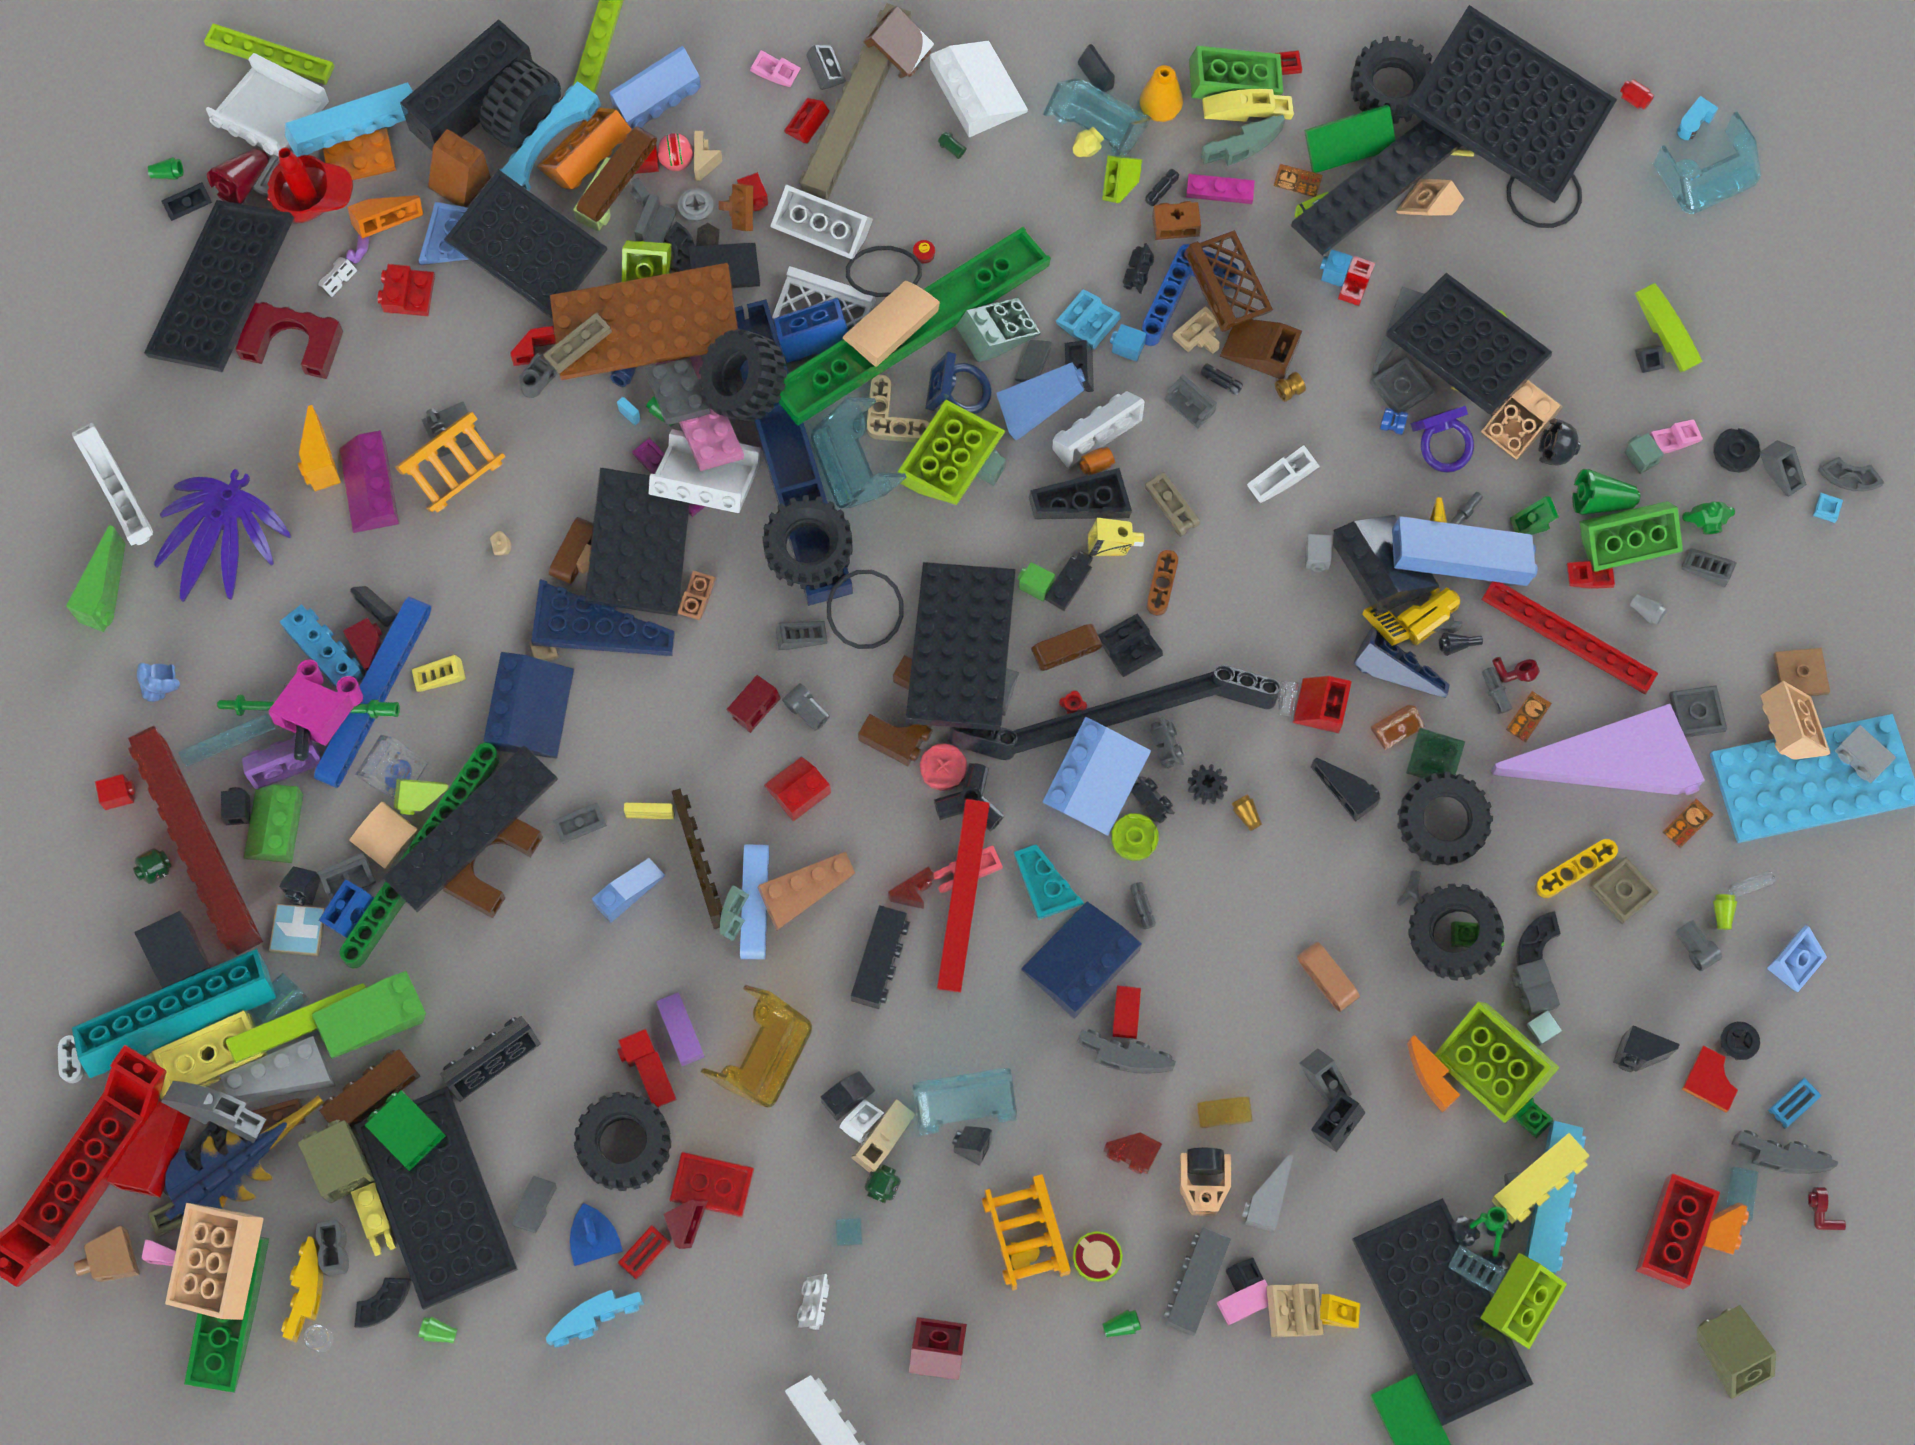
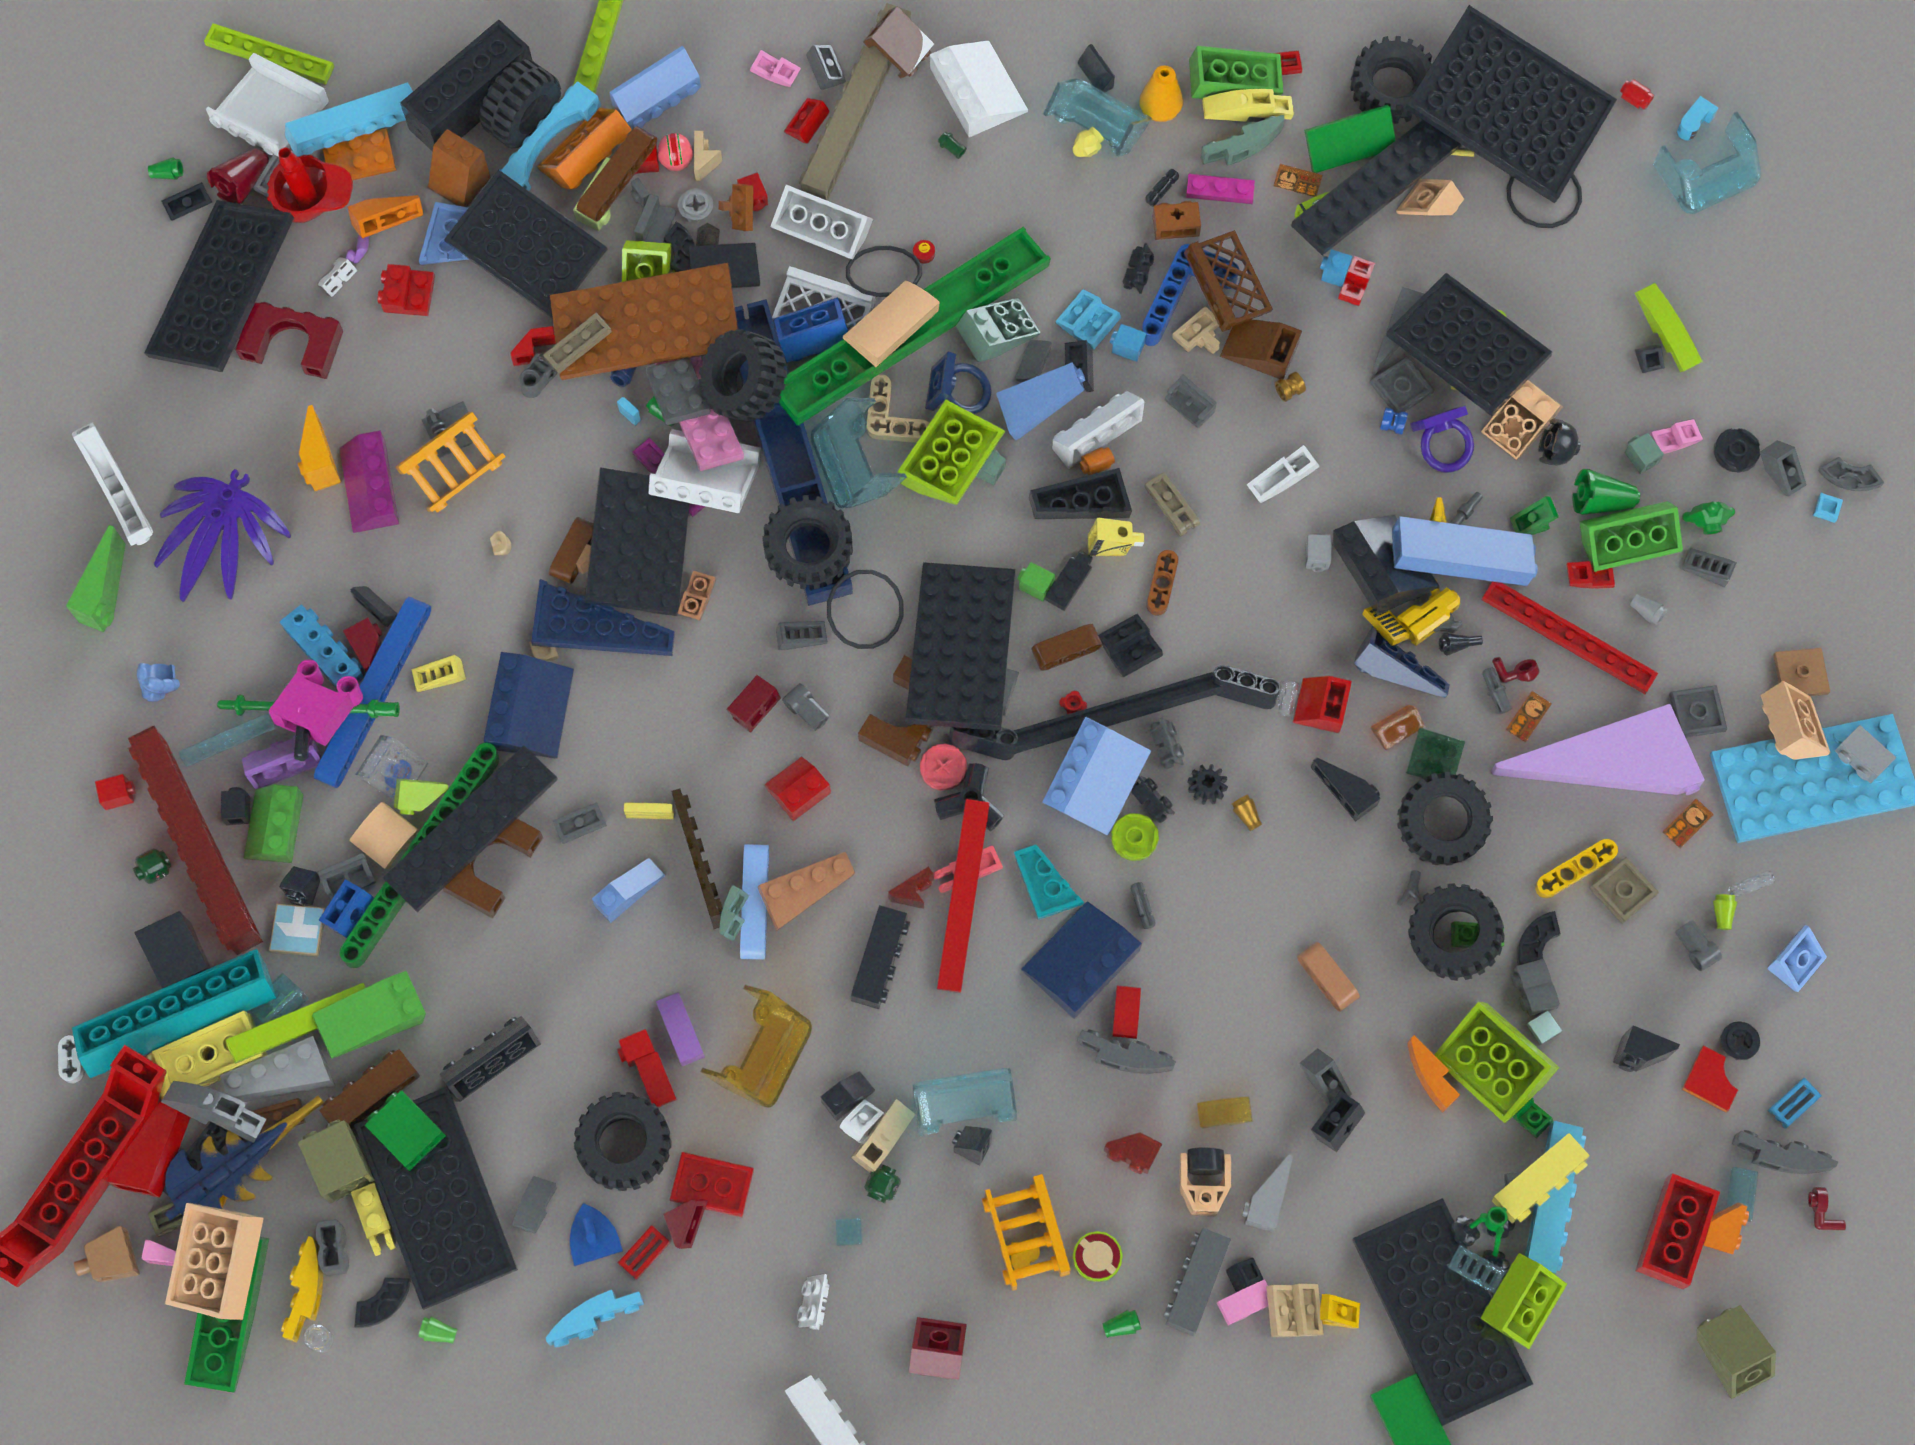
lime slope [1102,155,1142,203] -> none
black axle [1200,363,1243,395] -> none

